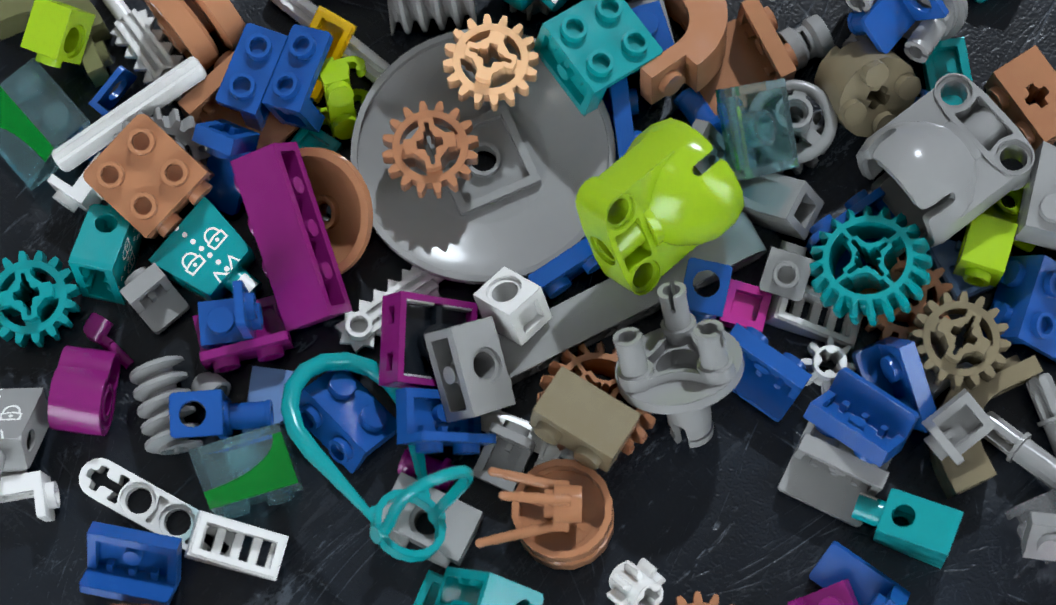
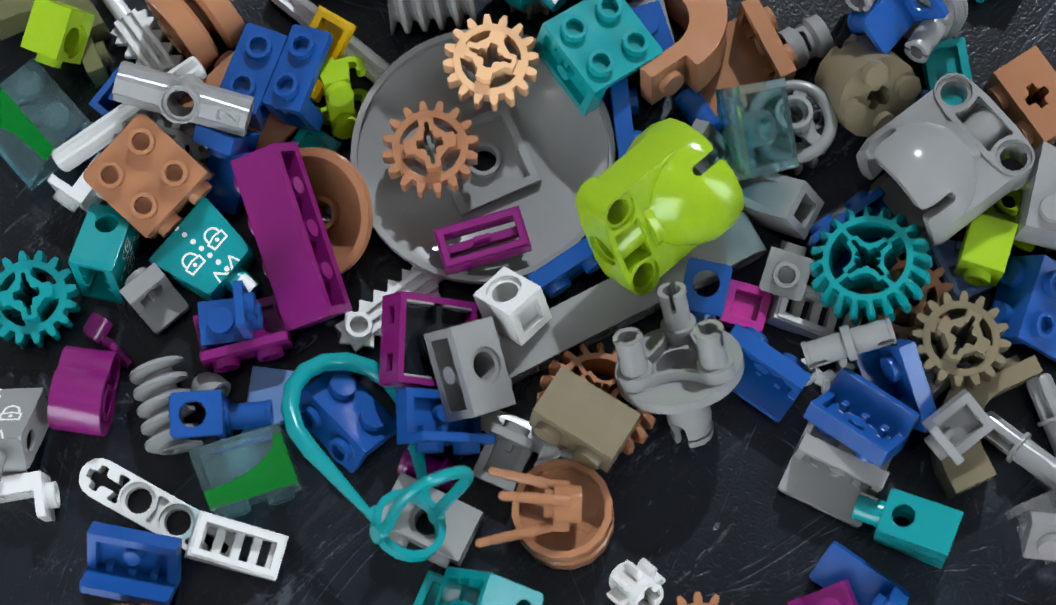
none -> light grey piece [112,61,255,137]
none -> magenta tile [433,206,532,275]
none -> light grey pin [801,316,898,371]

